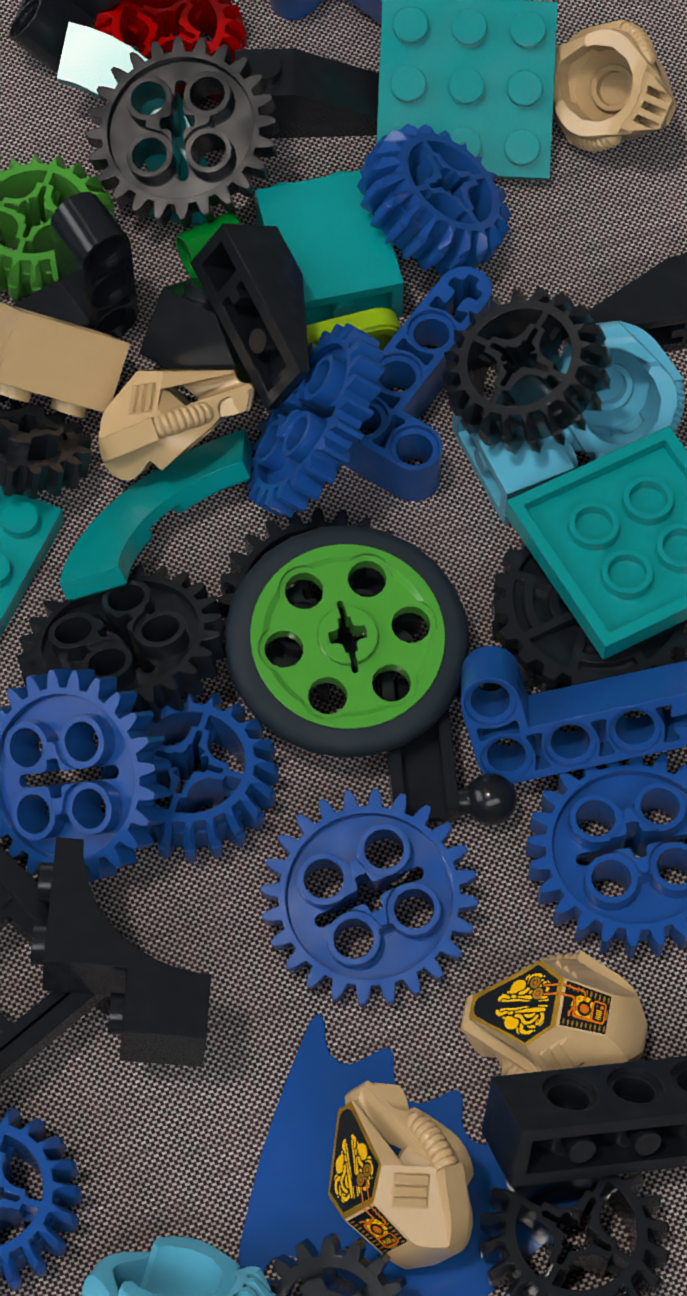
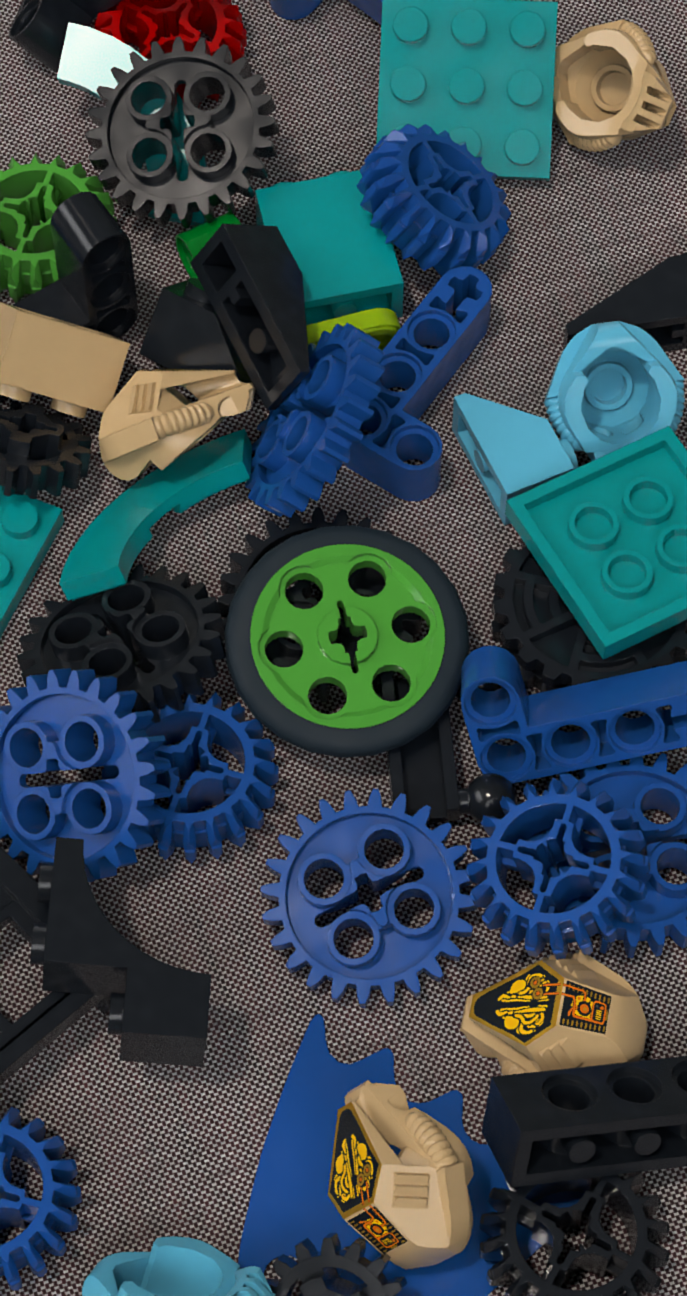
black slope [235,48,379,139] -> none
black gear [442,286,612,455] -> none
none -> blue gear [466,777,650,960]

